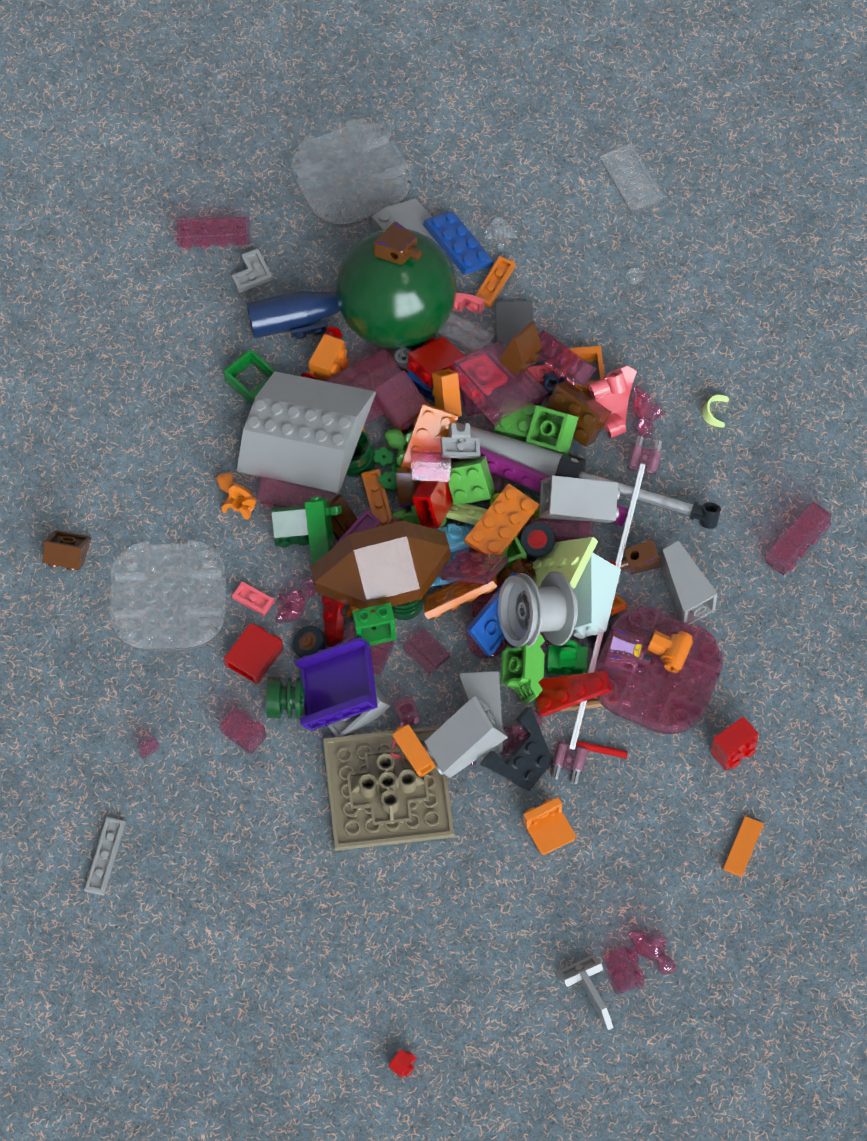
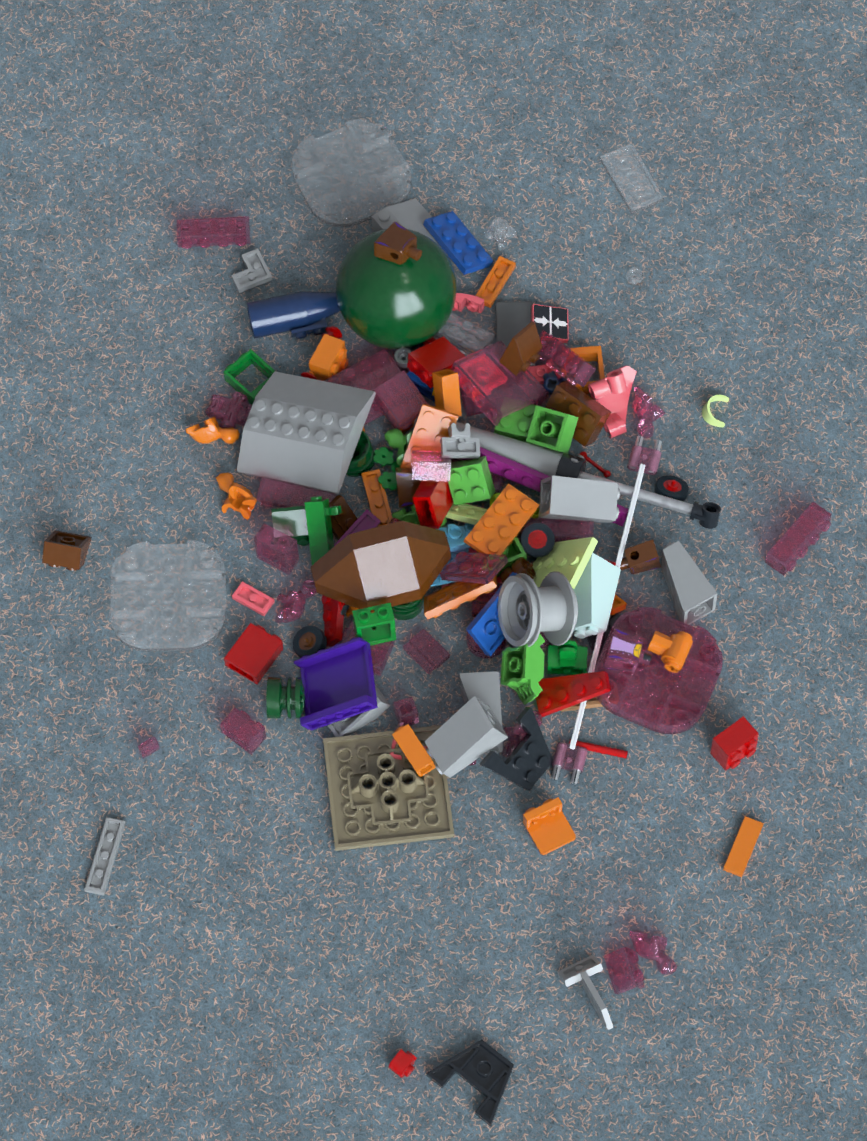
none -> orange animal [185,417,240,444]
none -> clear pink axle [205,392,252,429]
none -> clear pink window [254,523,299,575]
none -> black wing [426,1039,514,1126]
none -> black tile [531,304,569,343]
none -> red hinge [580,451,611,478]
none -> black wheel [654,475,689,502]

